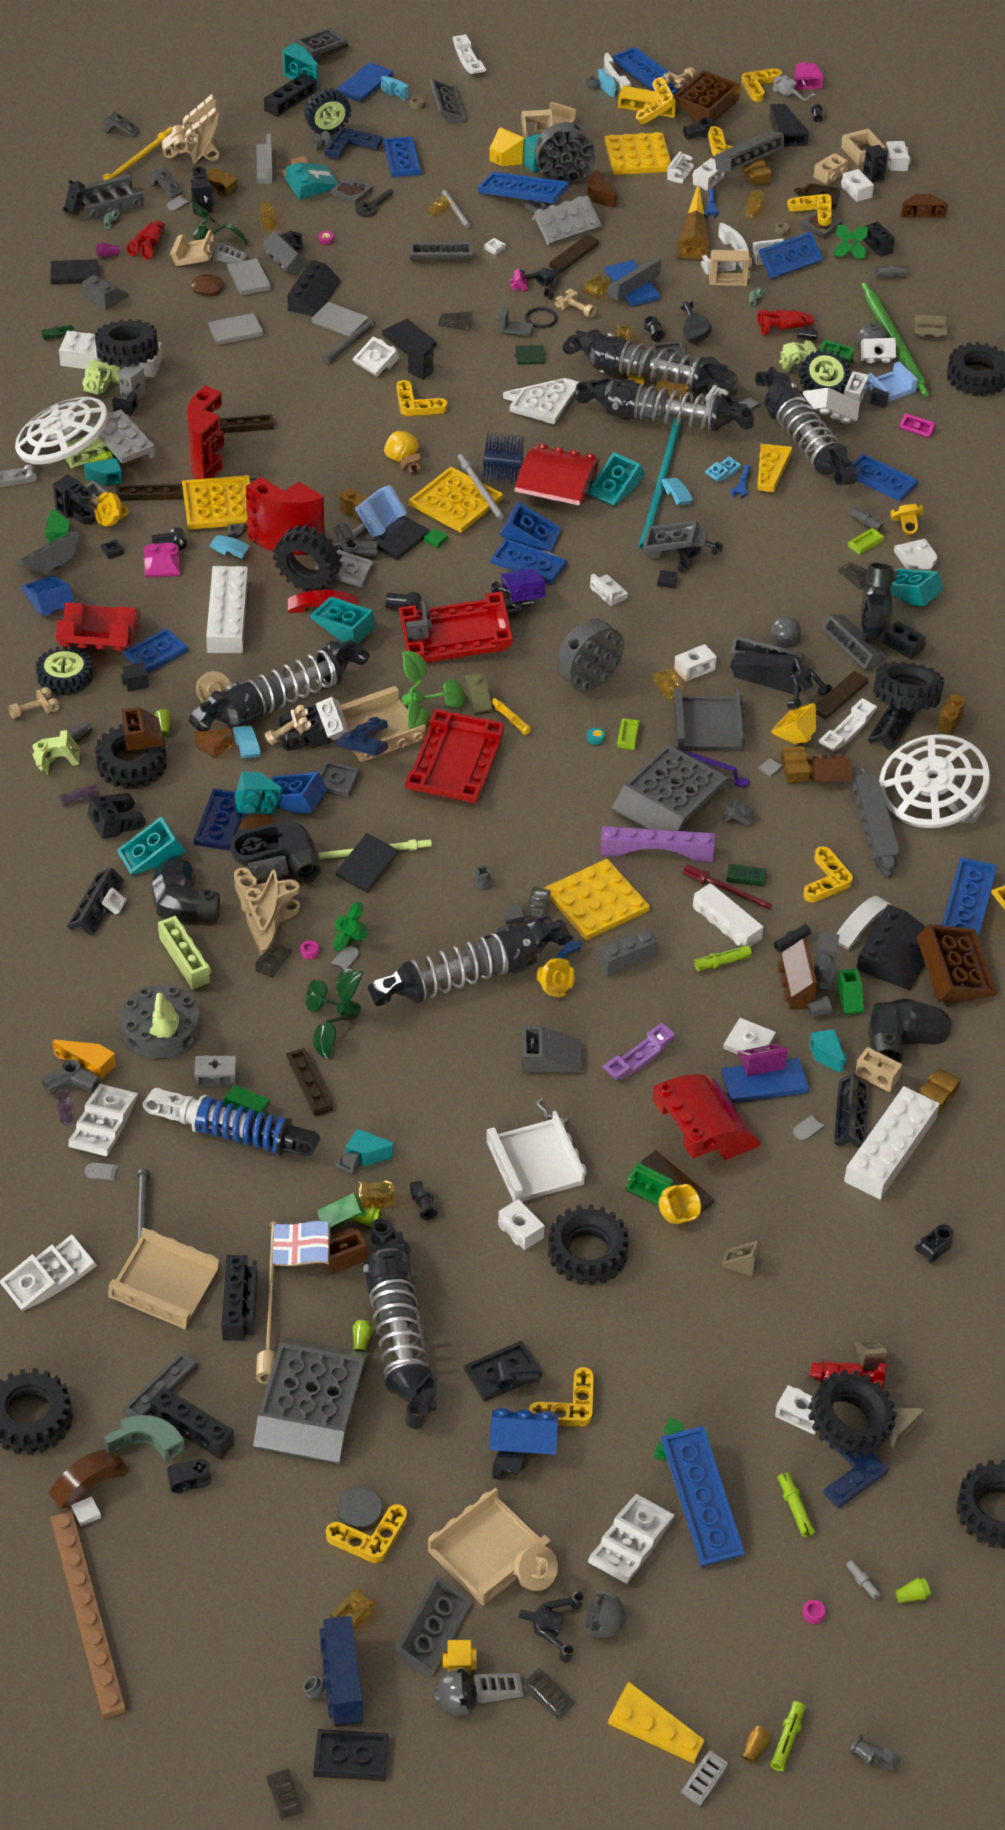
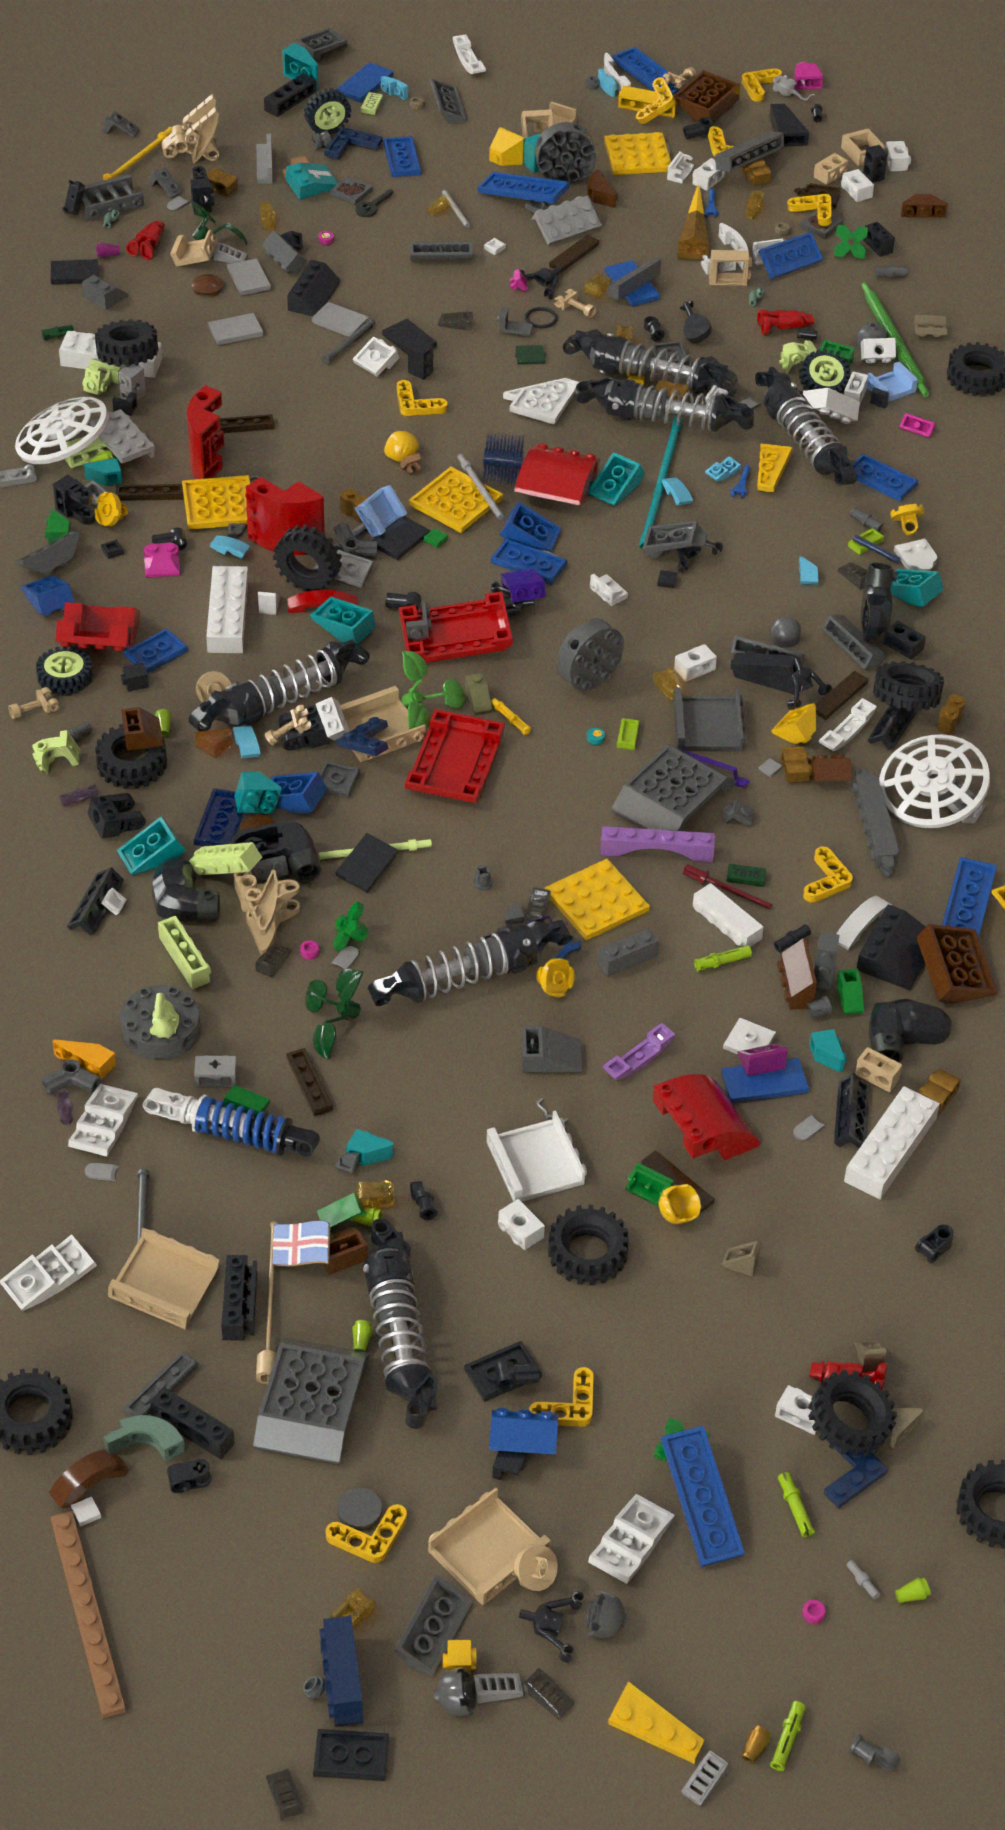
none -> yellowish green brick [189,842,262,876]
none -> white slope [258,592,280,615]
none -> yellowish green tile [361,92,383,115]
none -> medium azure slope [799,557,818,585]
none -> dark blue bar [853,535,901,564]

